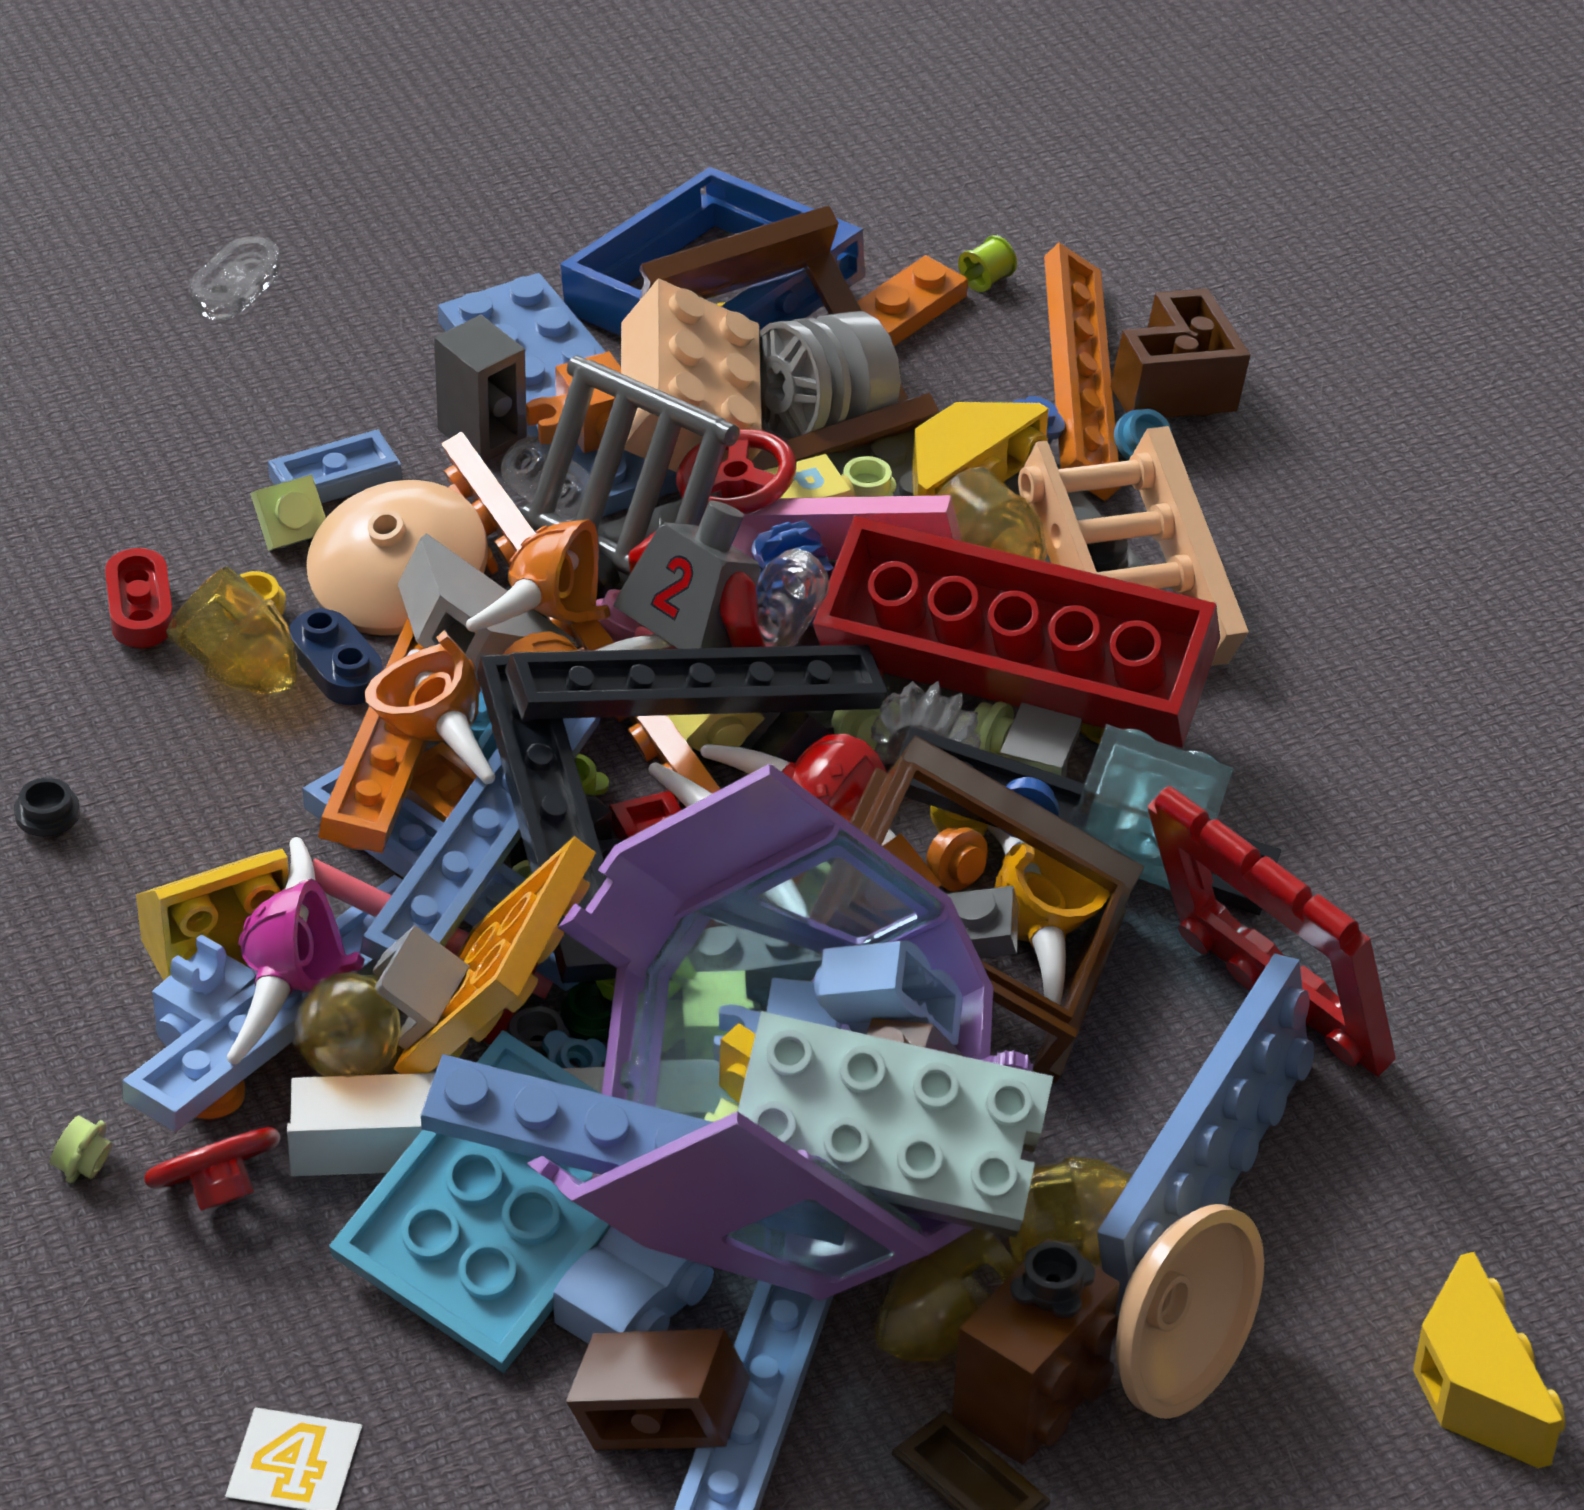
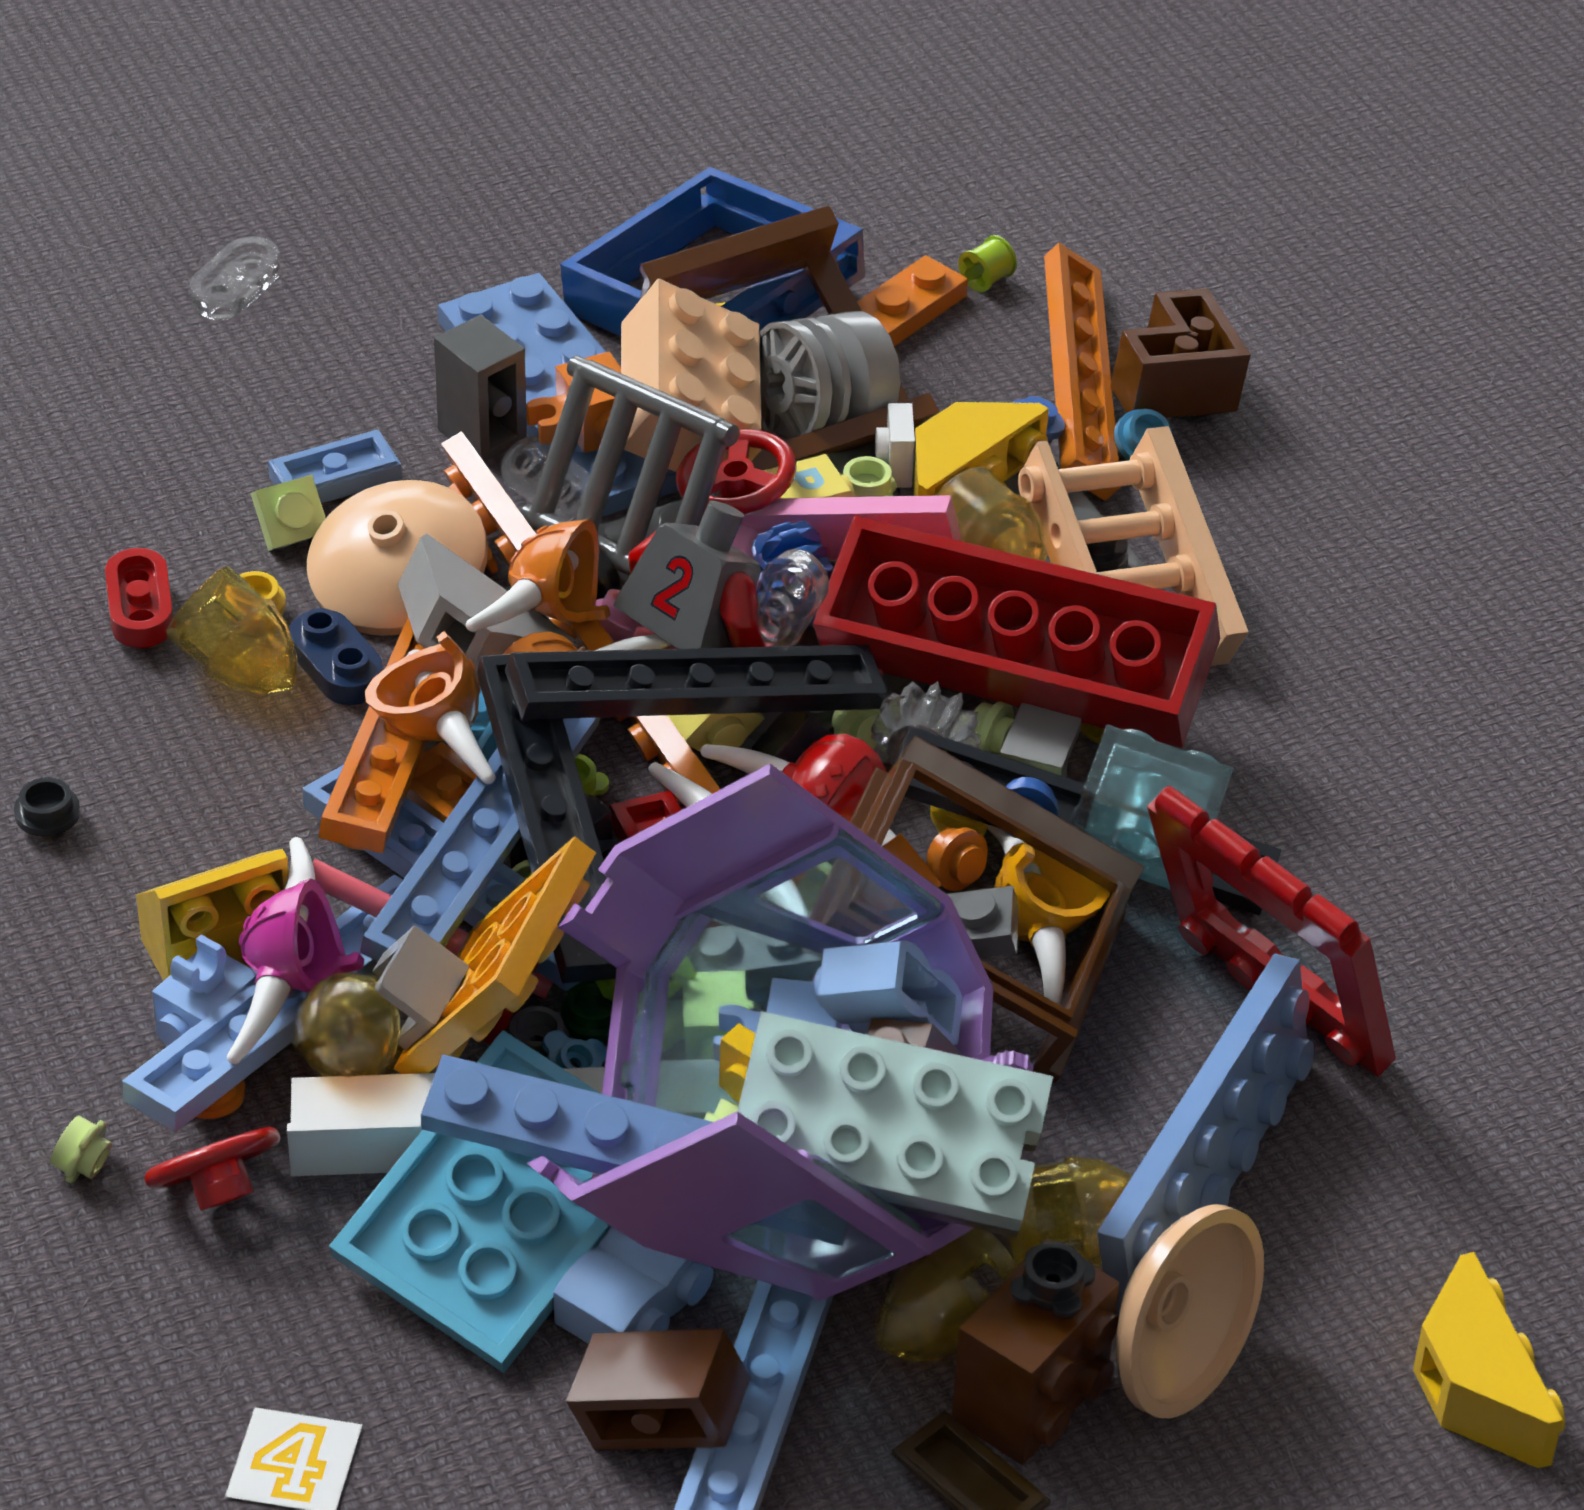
none -> white plate [875,403,915,488]

